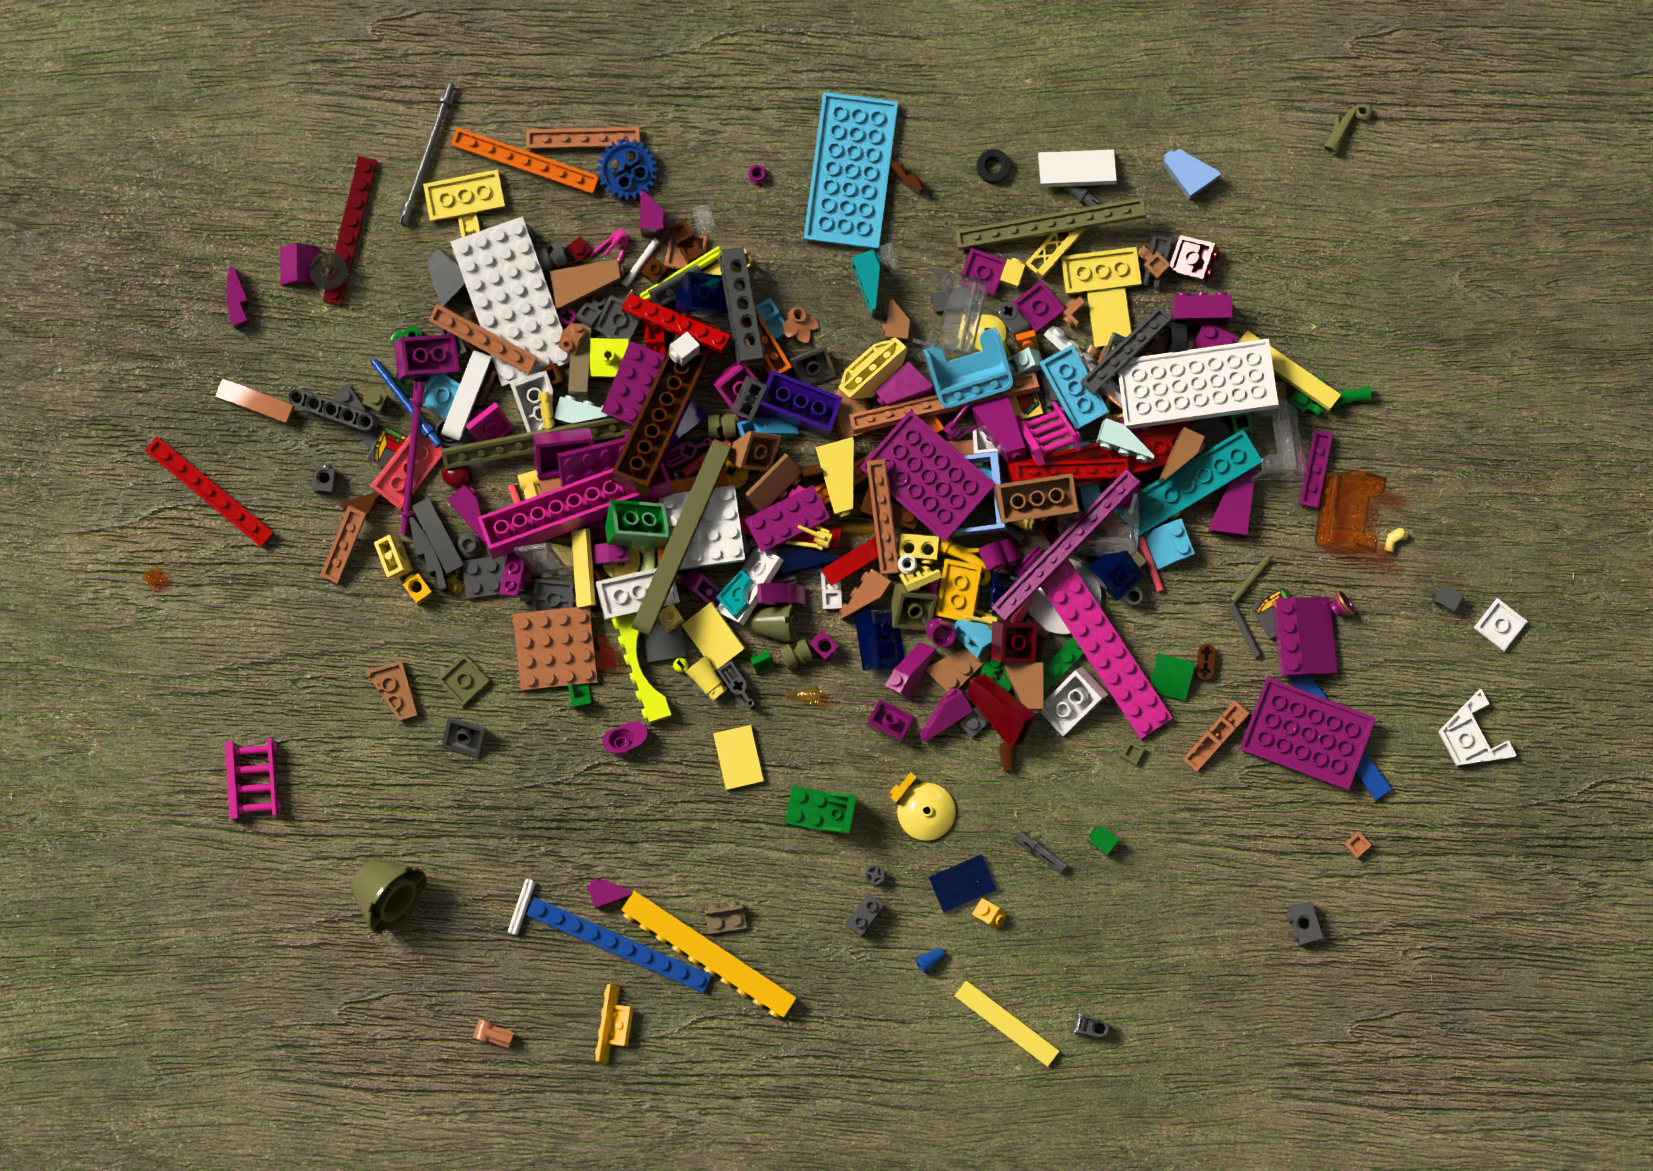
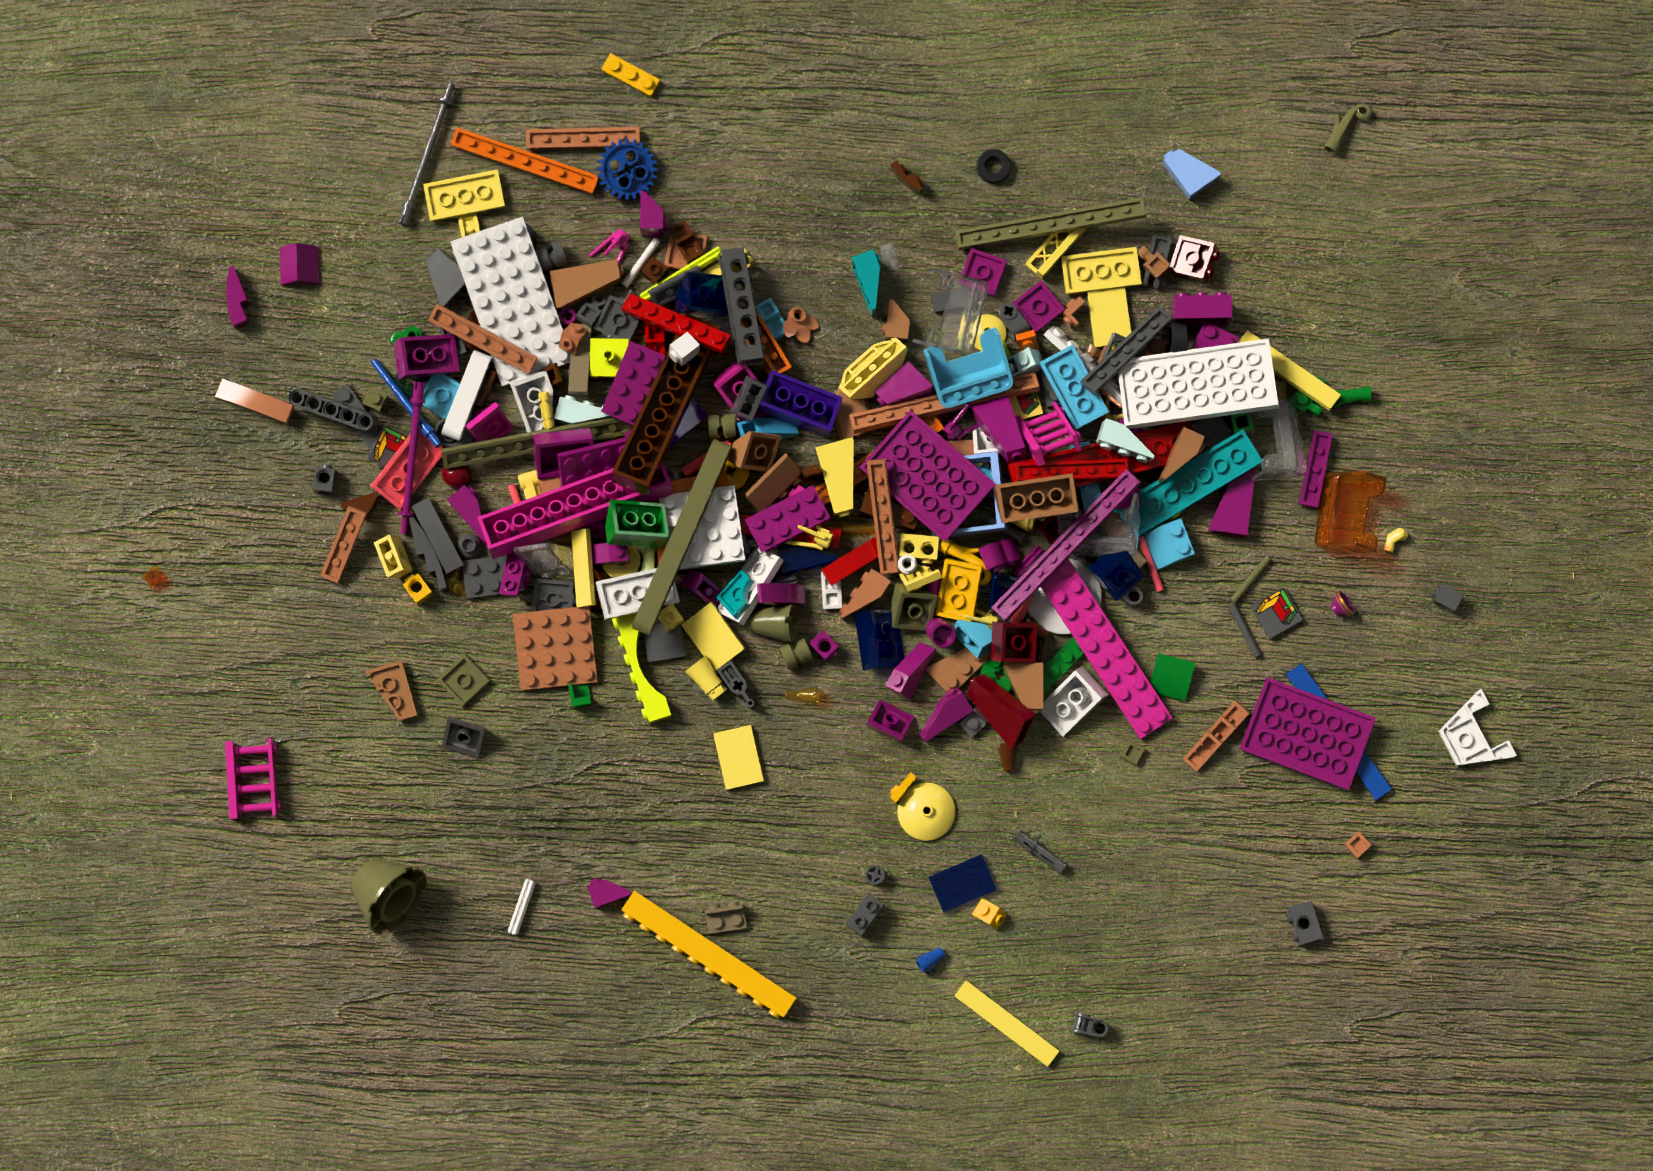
red plate [145,437,274,548] -> none
clear smoke plate [310,252,349,291] -> none
dark red plate [322,156,377,306] -> none
nougat piece [473,1019,514,1048] -> none
blue plate [526,897,712,993] -> none
dark red plate [565,237,592,264] -> none
clear red plate [595,636,617,671] -> none
yellow bracket [595,984,634,1063] -> none
magenta piece [602,721,648,757] -> none
magenta piece [664,438,712,471] -> none
neon yellow hinge [673,658,689,673] -> none
clear brick [691,204,716,235] -> none
magenta plate [748,165,767,184] -> none
green tile [750,649,775,675] -> none
green bracket [785,785,857,836] -> none
flat silver slope [790,345,836,386] -> none
medium azure plate [803,92,898,250] -> none
light yellow brick [999,258,1025,290] -> none
white tile [1038,150,1117,187] -> none
dark grey pin [1064,186,1102,207] -> none
green brick [1088,826,1119,856] -> none
reddish brown beam [1196,644,1216,681] -> none
magenta slope [1272,597,1338,678] -> none
white tile [1473,598,1528,652] -> none
none -> yellow plate [601,53,660,97]

